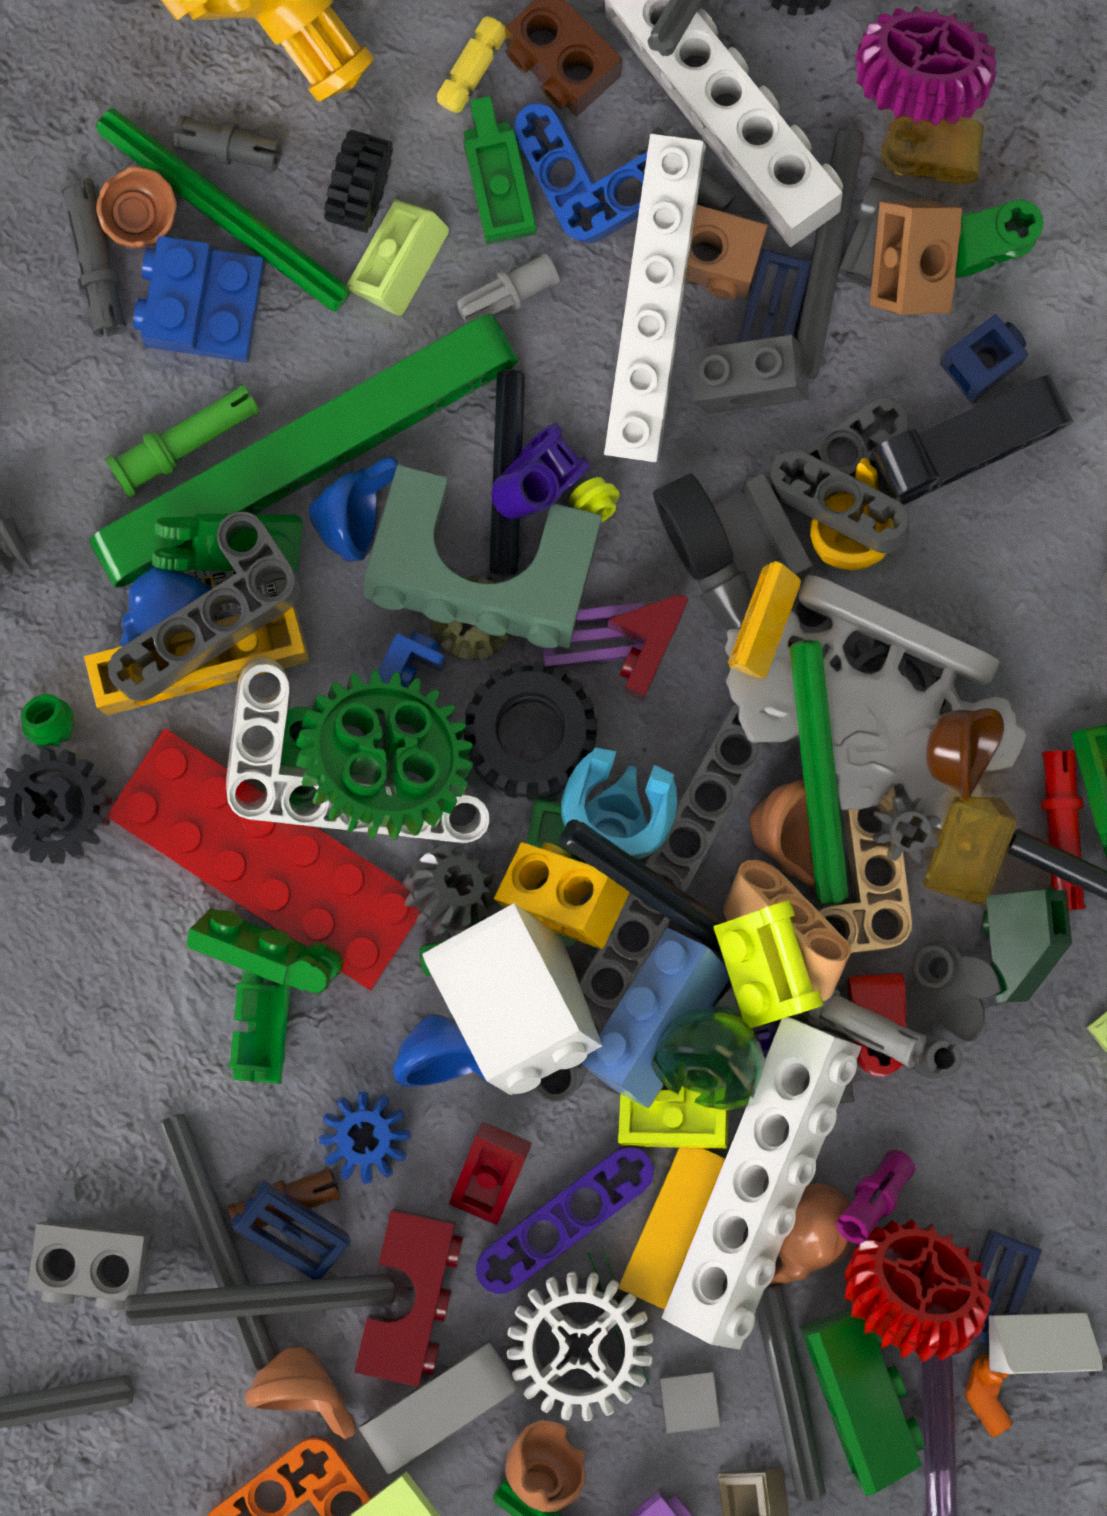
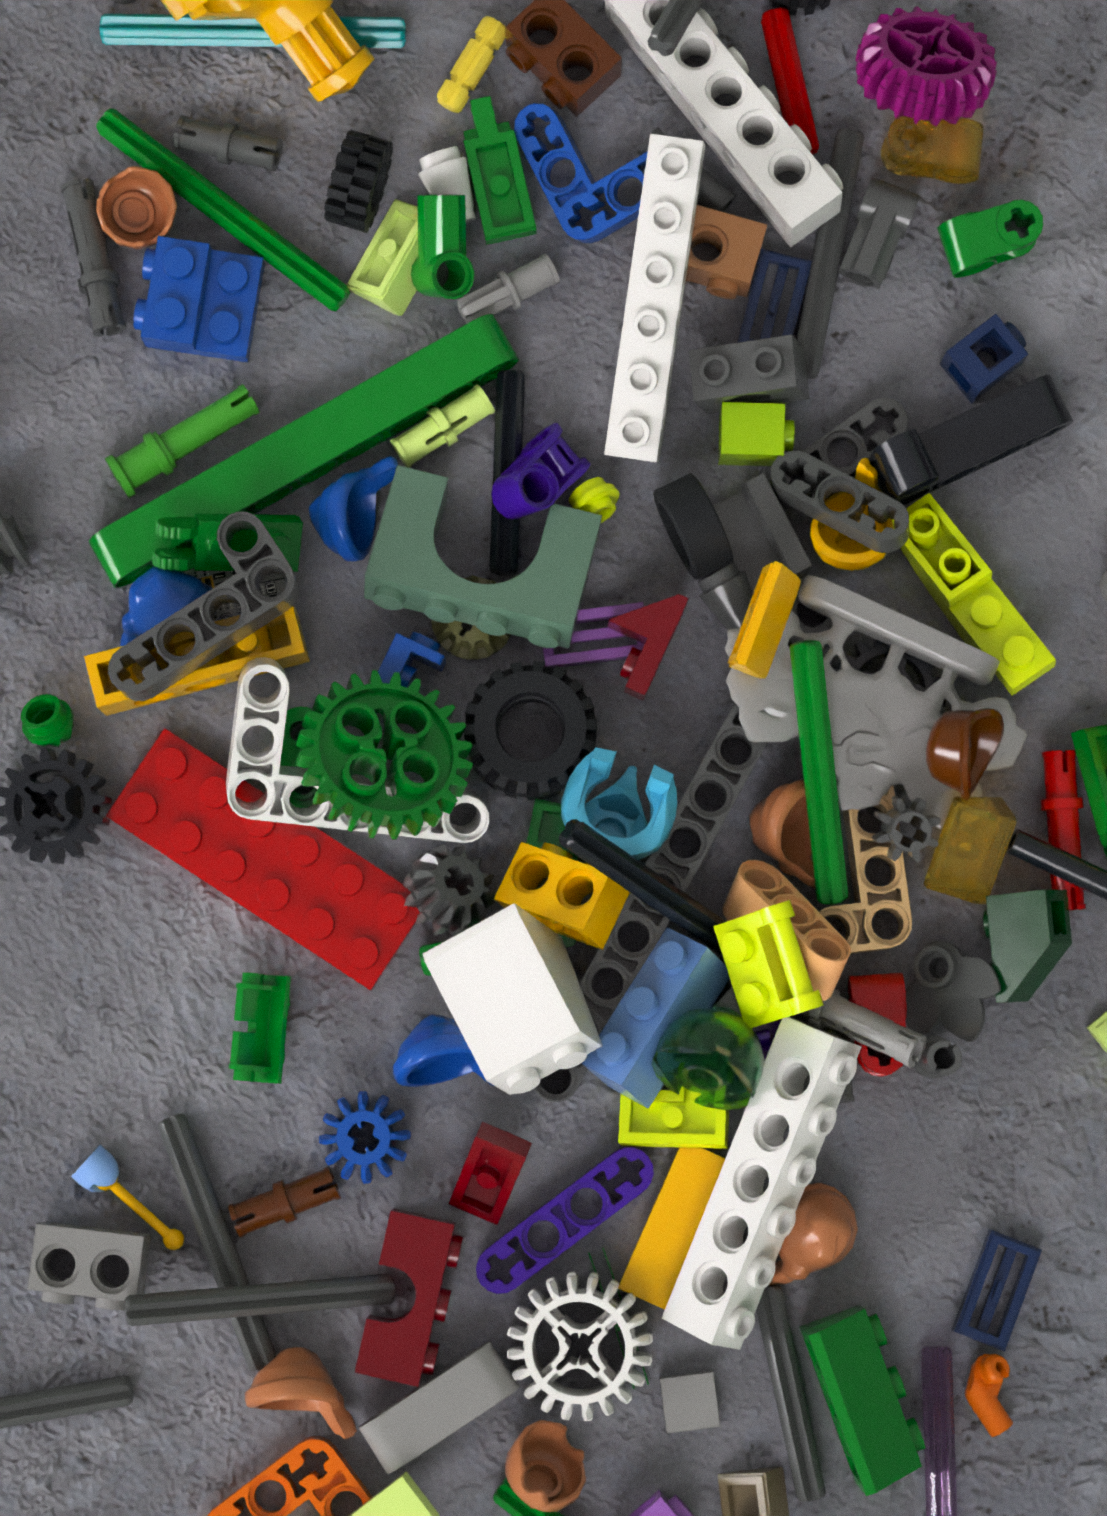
green hinge [186,908,344,994] -> none
dark blue tile [231,1180,351,1280] -> none
magenta pin [836,1150,916,1244] -> none
red gear [843,1219,992,1363] -> none
medium nougat brick [870,200,962,315] -> none
white slope [989,1313,1103,1374] -> none
none -> hinge [71,1144,184,1250]
none -> teal axle [99,14,406,48]
none -> yellowish green pin [390,384,495,468]
none -> green piece [411,195,475,299]
none -> white cone [418,146,476,223]
none -> lime brick [718,402,795,466]
none -> red axle [761,7,819,155]
none -> neon yellow slope [892,493,1056,696]

